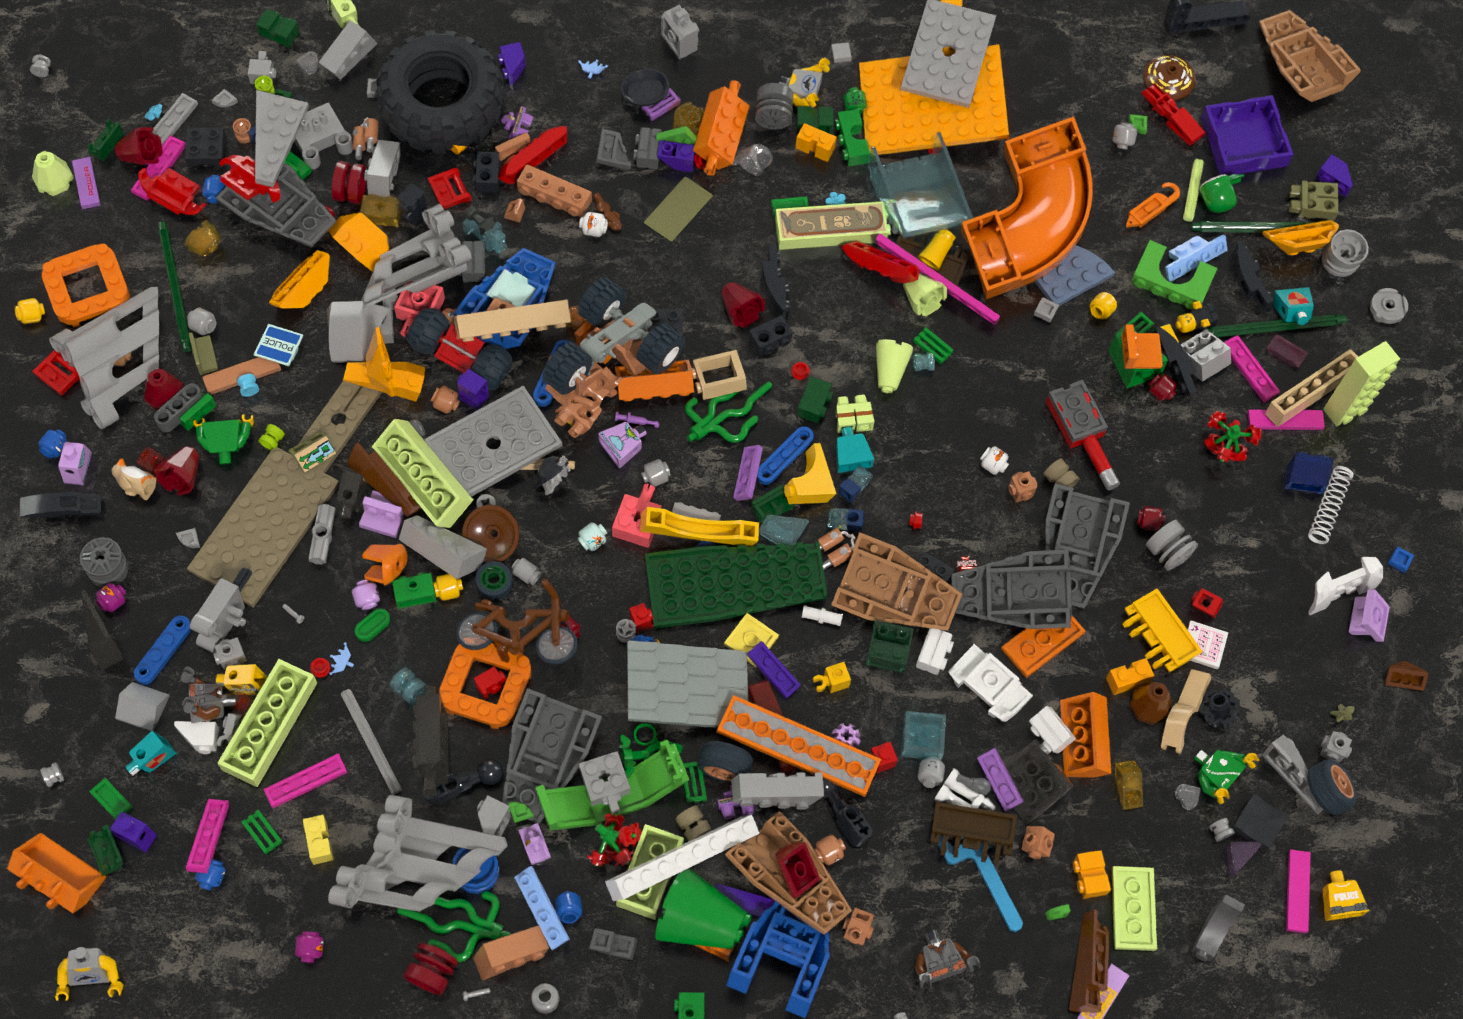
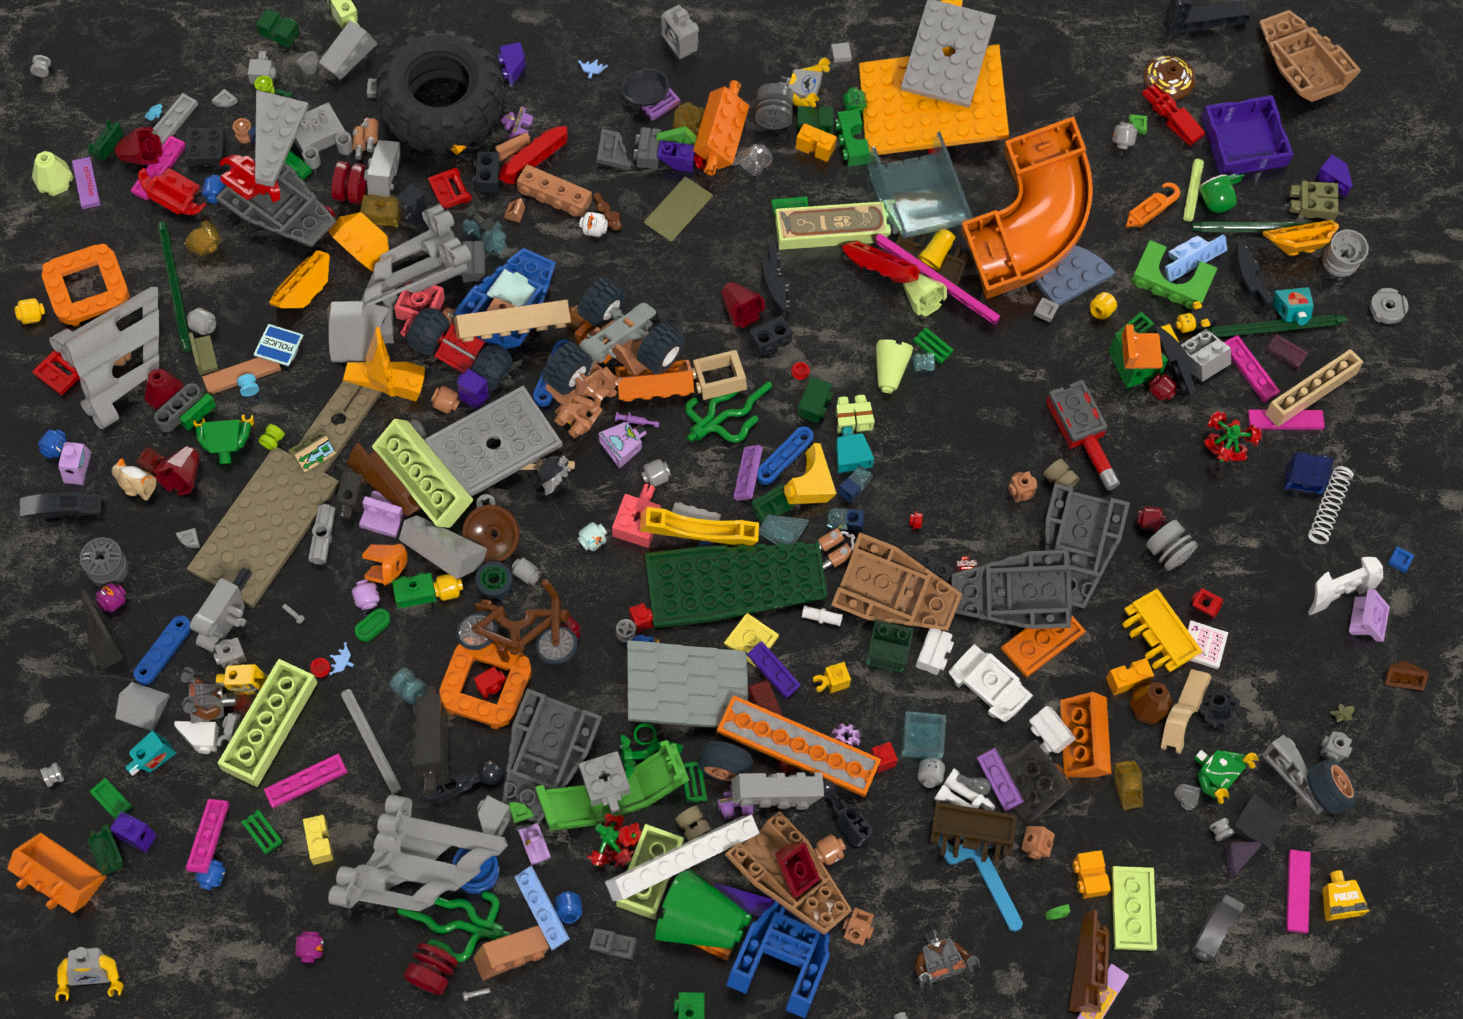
light grey head [531,983,559,1014] -> none
medium azure plant [826,192,846,205] -> none
white head [980,446,1009,475] -> none
yellowish green brick [1323,341,1400,427] -> none

